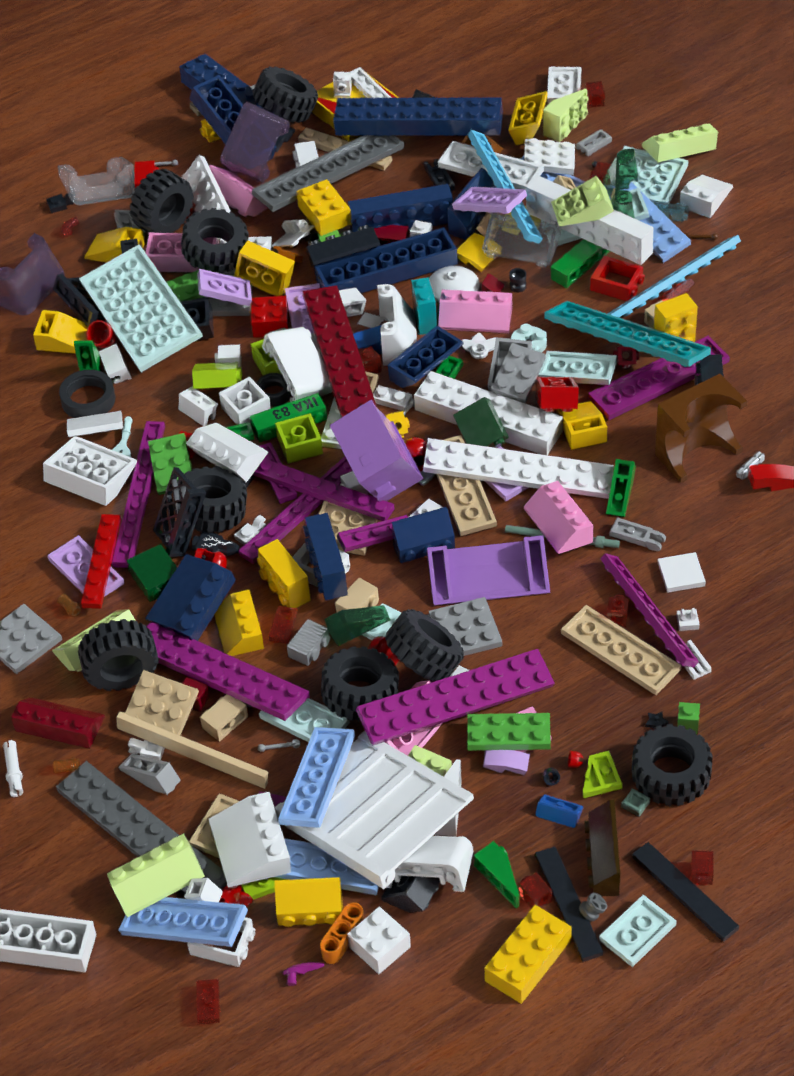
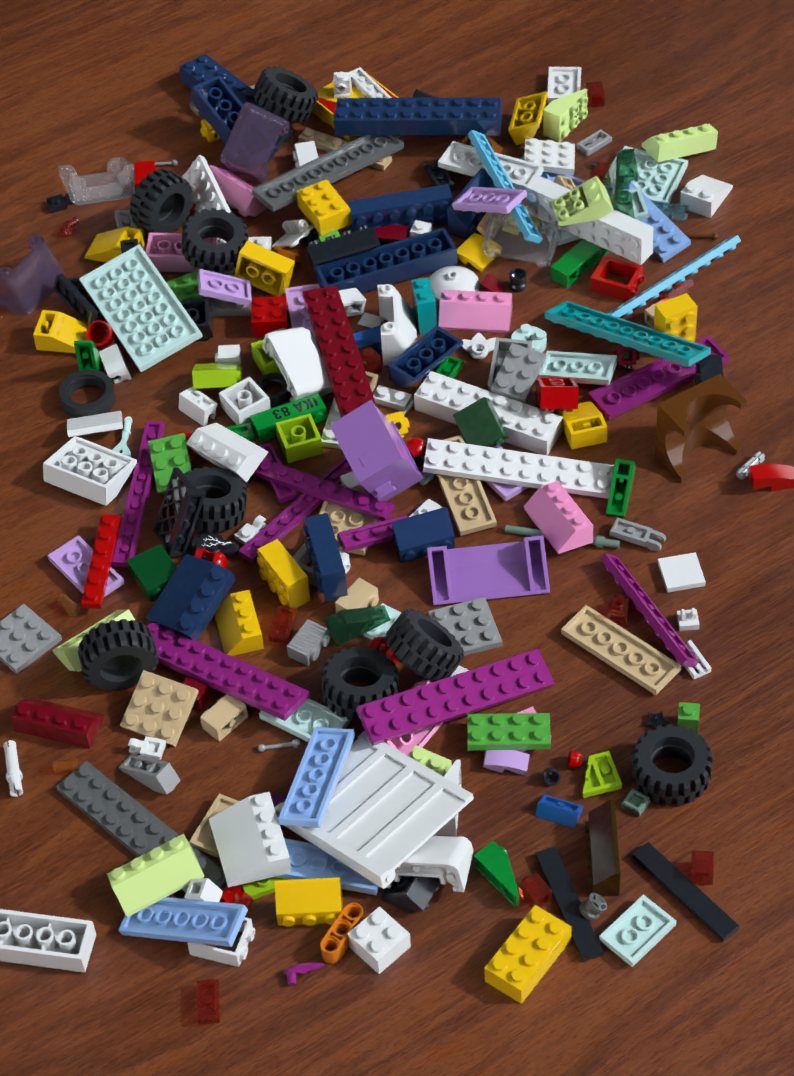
tan tile [117,712,268,789] -> none

